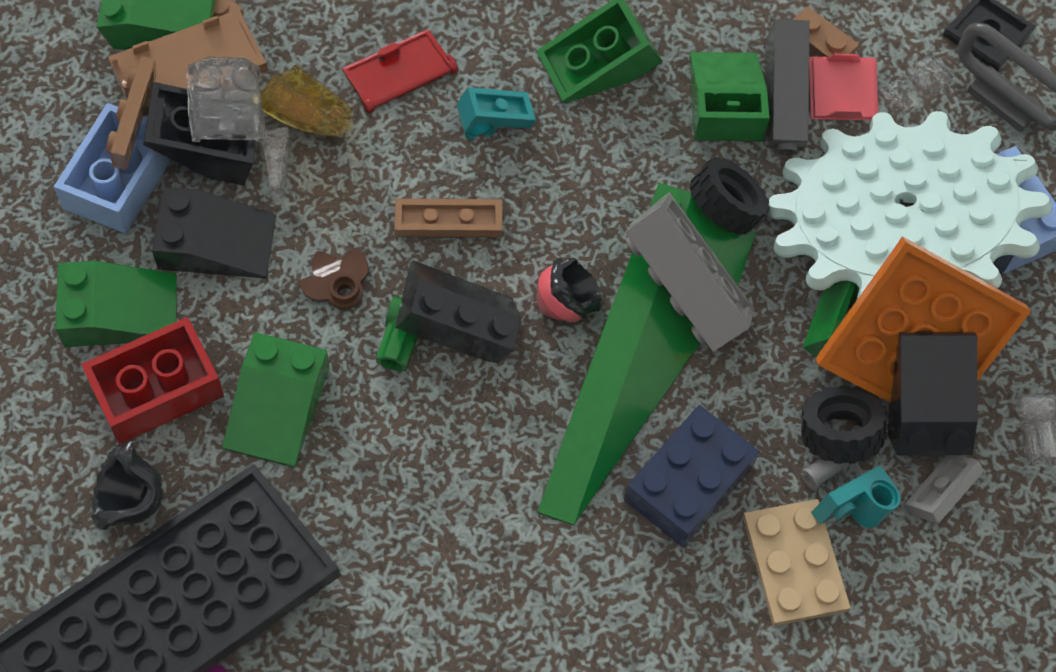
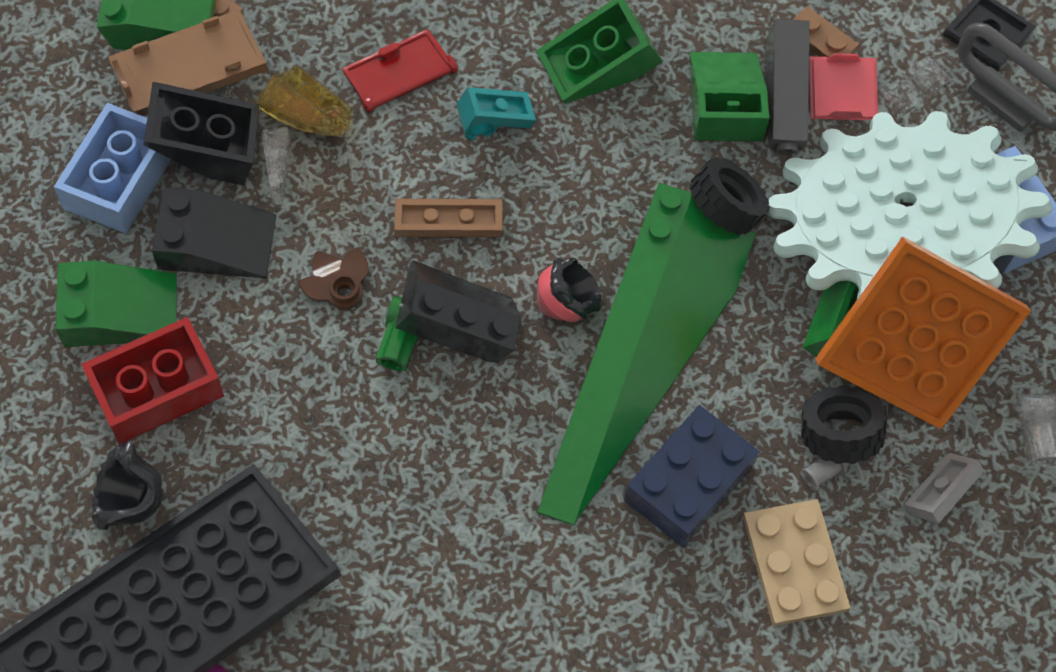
medium nougat plate [106,56,156,171] -> none
clear slope [186,57,265,143] -> none
green slope [222,332,330,468] -> none
light grey slope [625,192,754,352] -> none
teal plate [811,465,901,528] -> none
black slope [887,332,978,456] -> none

